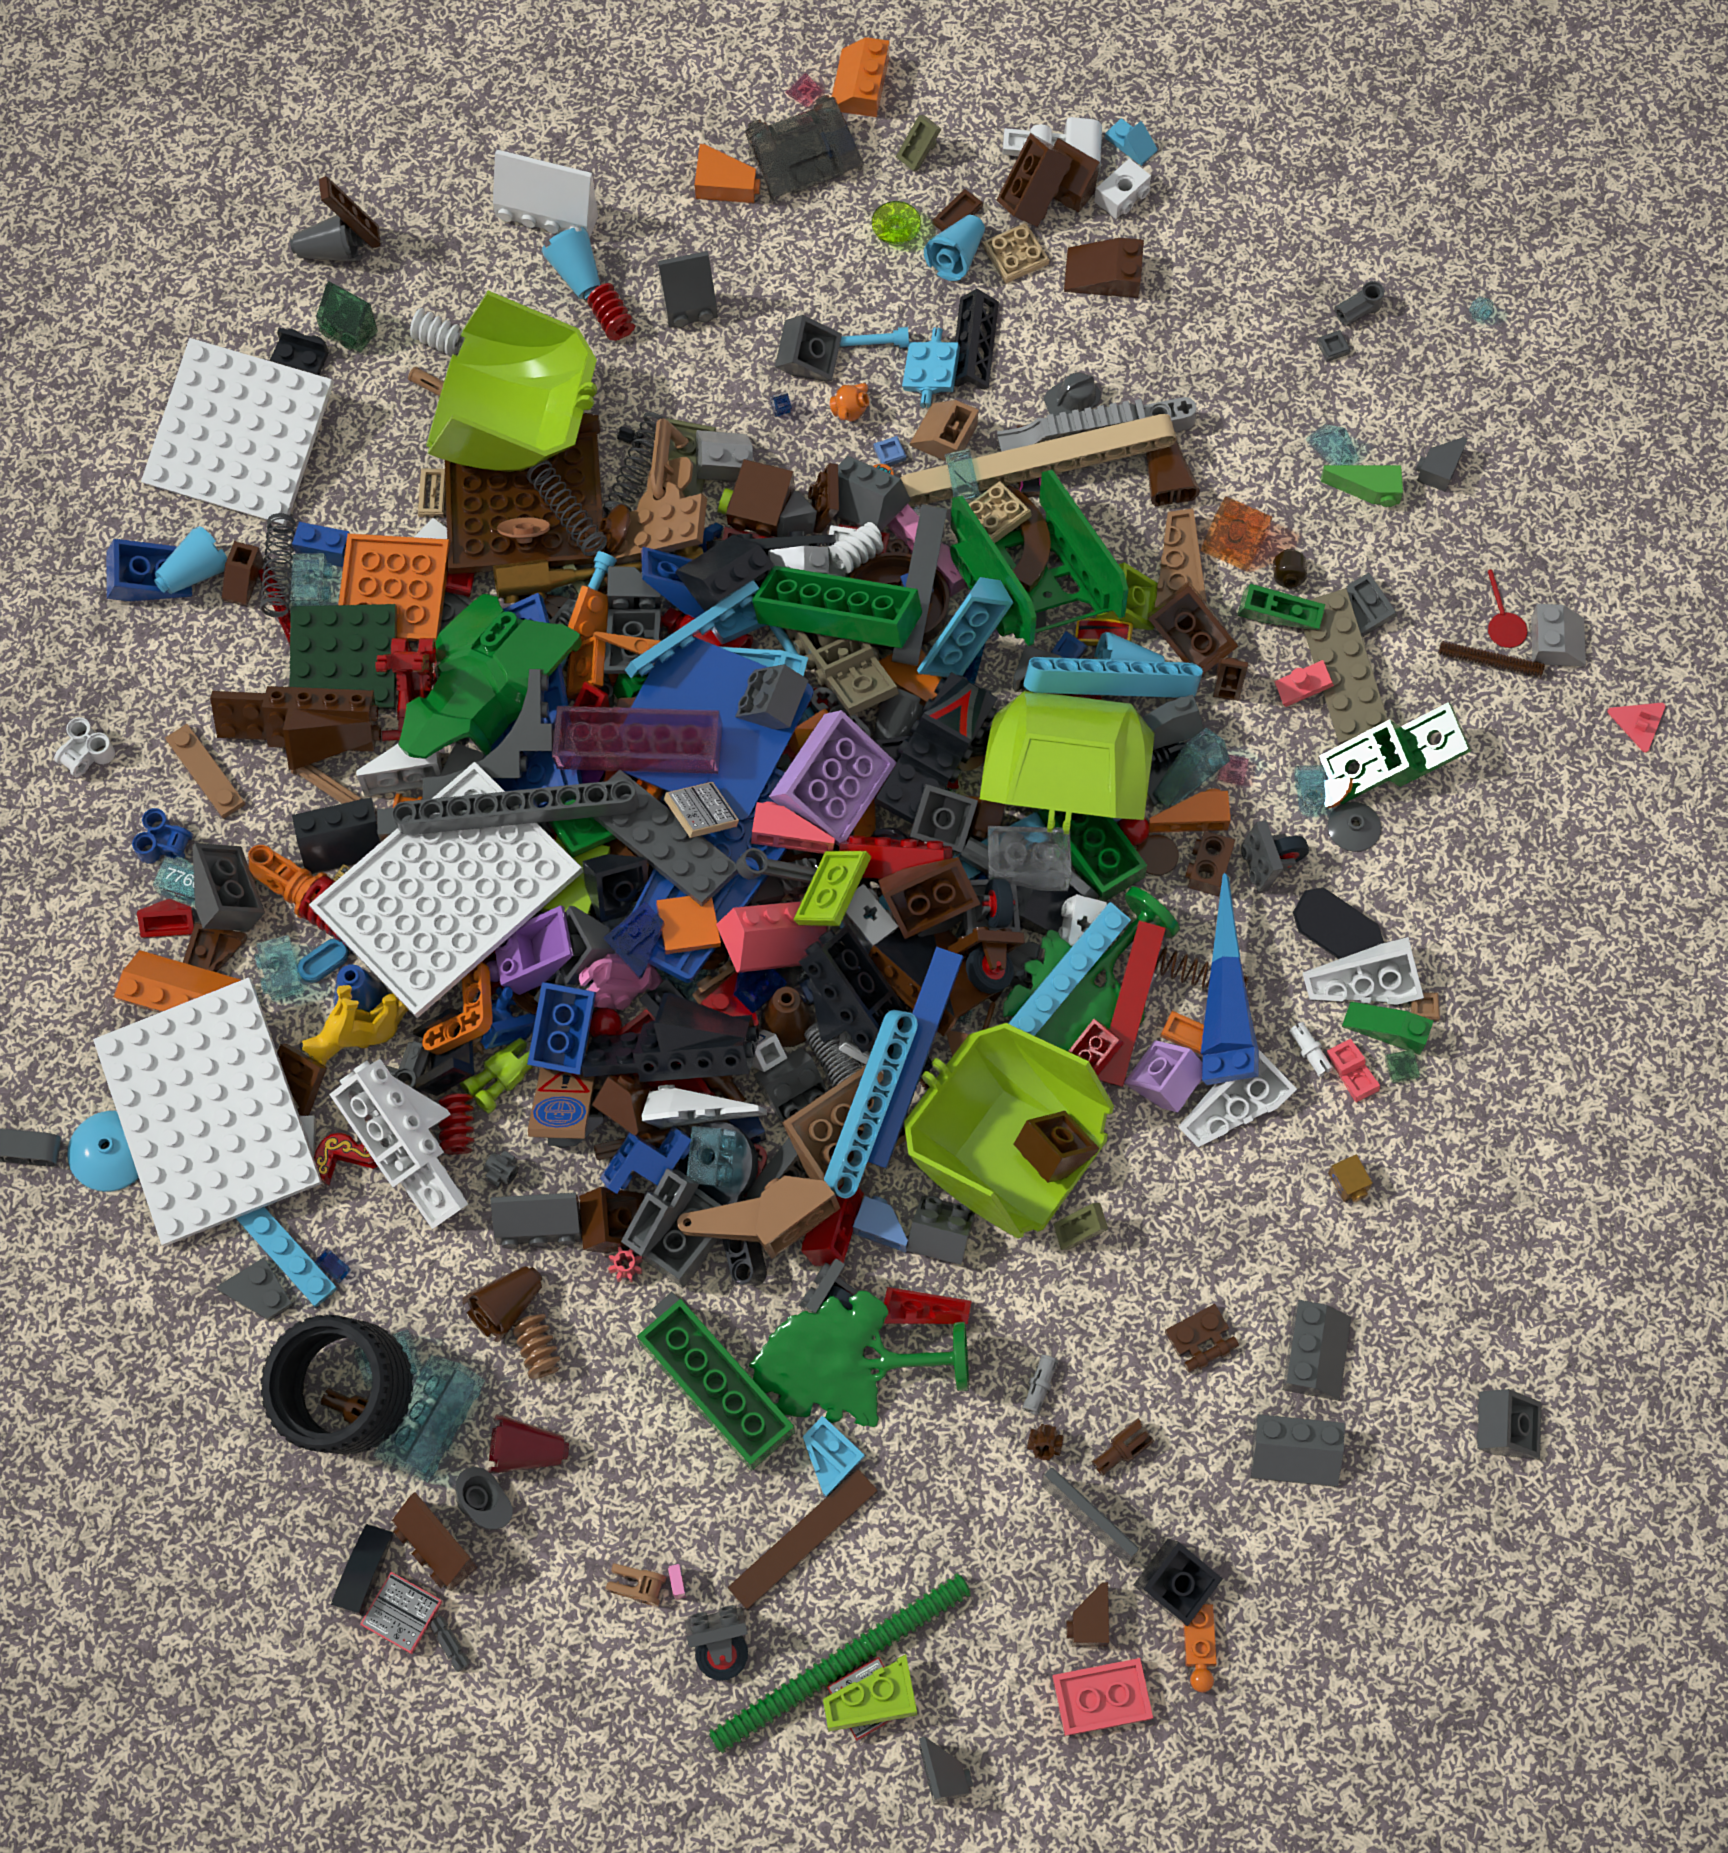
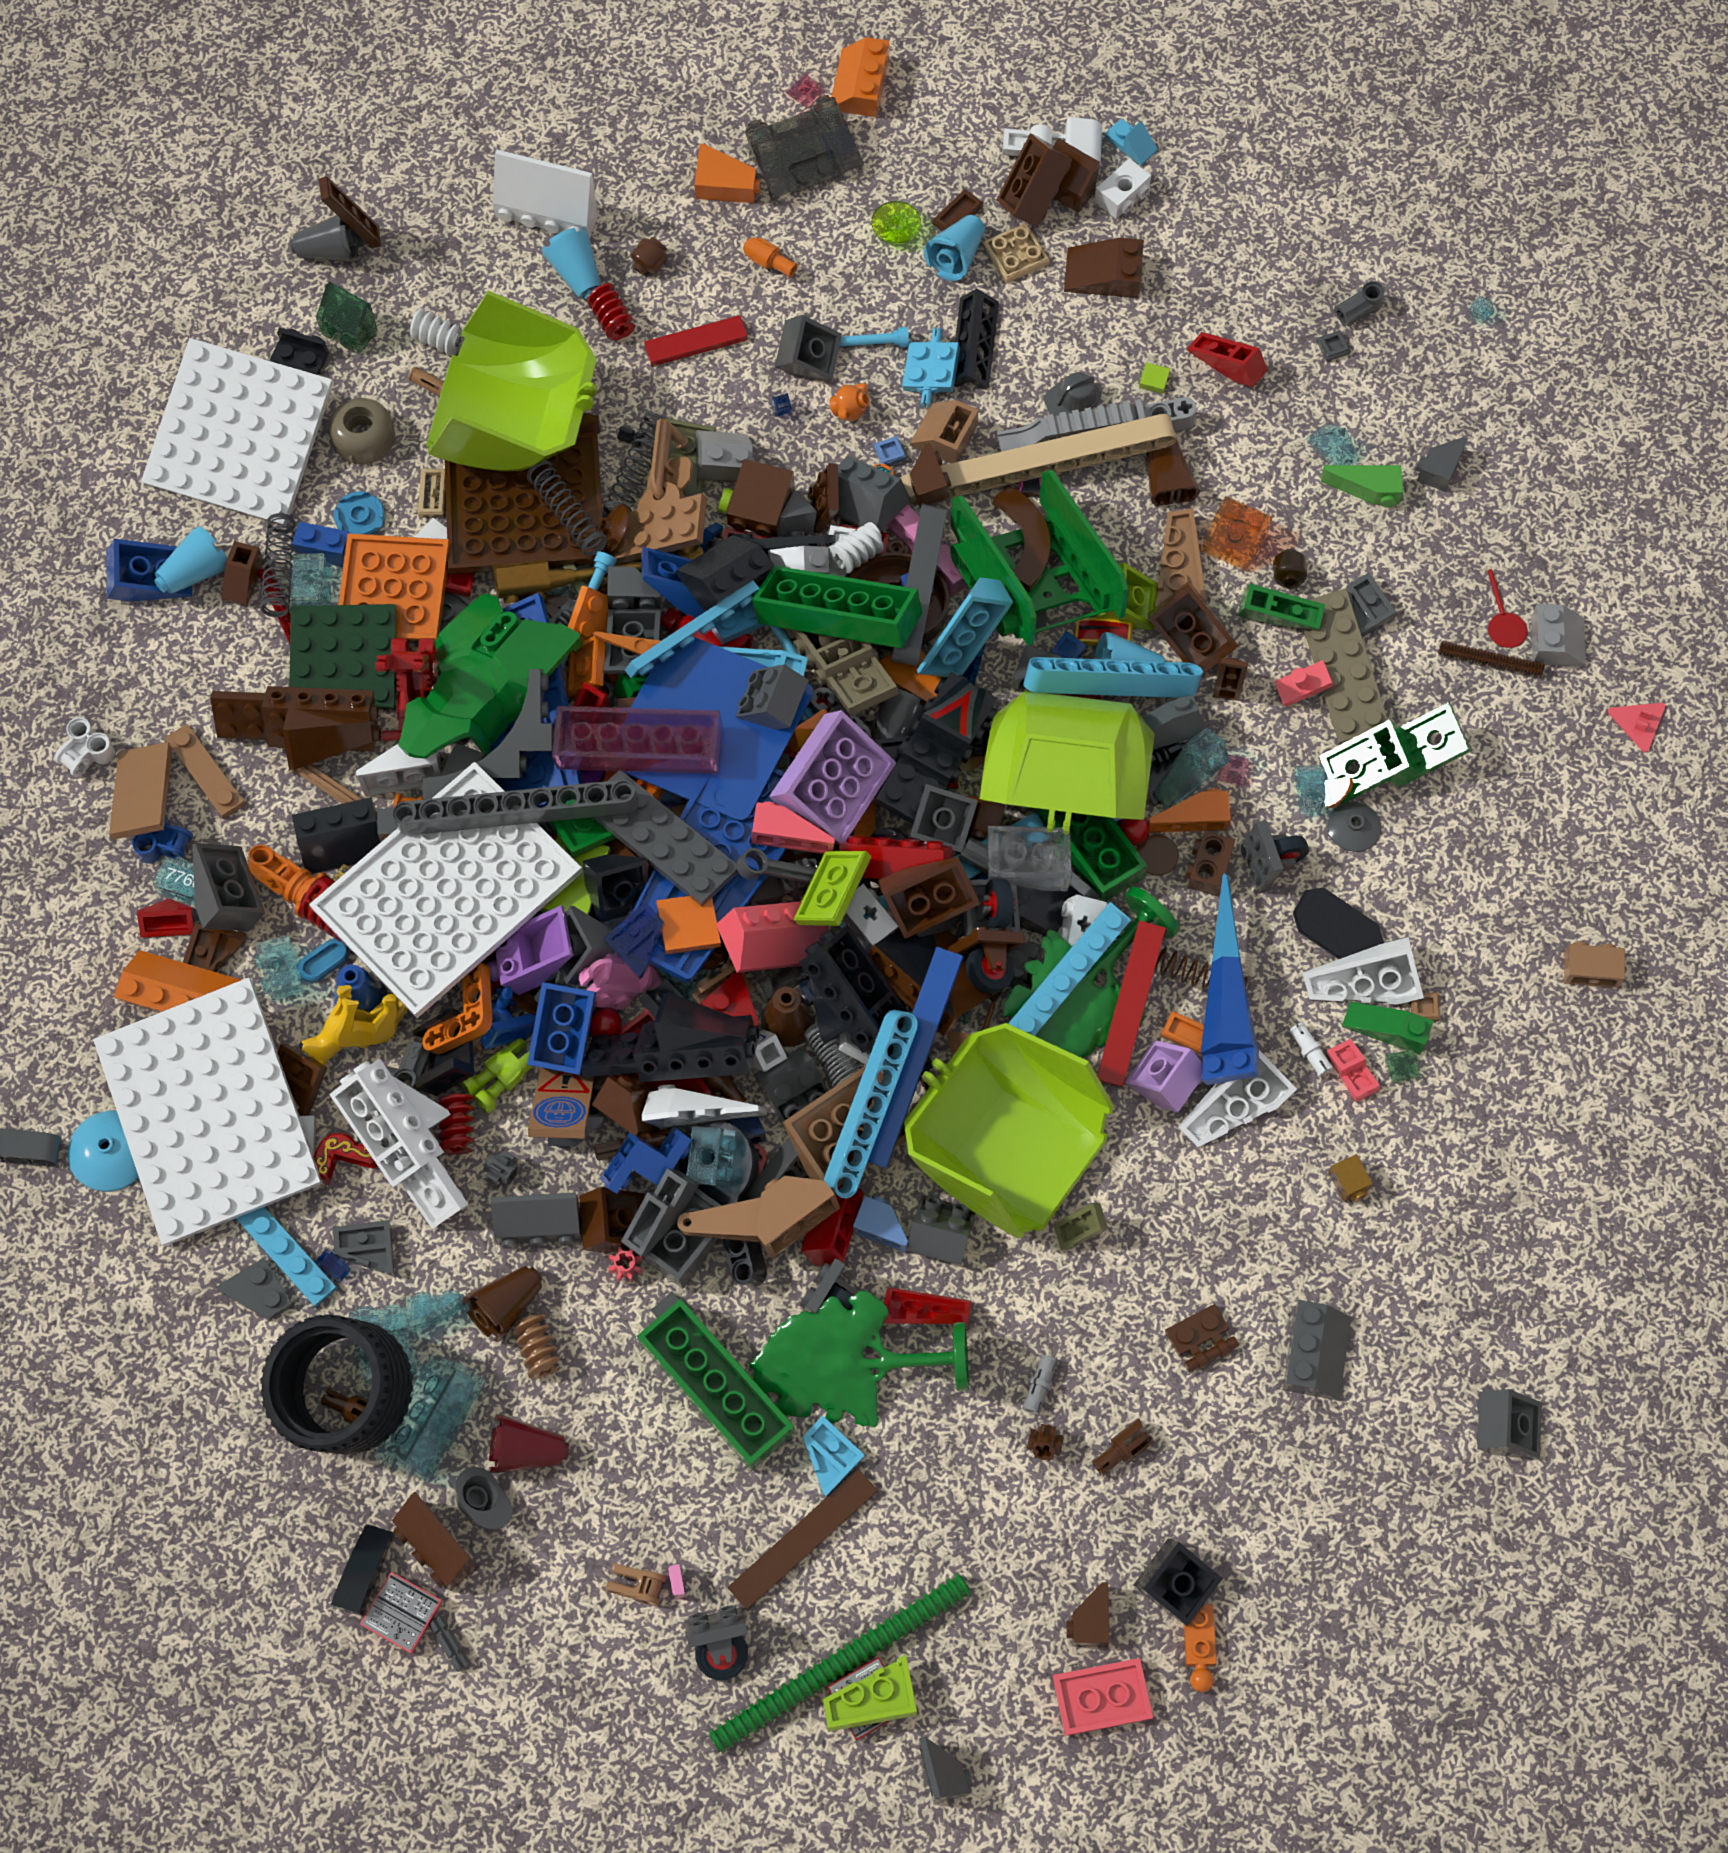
nougat dish [497,518,550,544] -> none
dark grey slope [658,251,718,328] -> none
tile [664,782,739,838] -> none
clear blue wing [734,969,787,1013] -> none
olive tile [896,115,941,171] -> none
clear light blue slope [944,449,980,499] -> none
tan tile [969,481,1032,543] -> none
reddish brown slope [1013,1111,1100,1183] -> none
dark grey tile [1041,1468,1139,1566] -> none
red piece [1068,1019,1124,1076] -> none
dark grey slope [1251,1414,1345,1487] -> none
none -> medium nougat tile [109,742,172,840]
none -> dark tan piece [329,398,395,464]
none -> dark grey wing [333,1220,395,1276]
none -> dark azure tile [334,491,386,535]
none -> clear light blue slope [349,1290,467,1337]
none -> reddish brown head [631,237,668,275]
none -> red tile [644,315,748,367]
none -> orange arm [743,237,798,278]
none -> reddish brown slope [910,443,952,508]
none -> lime tile [1139,362,1170,394]
none -> red slope [1187,332,1268,387]
none -> medium nougat brick [1564,942,1625,988]

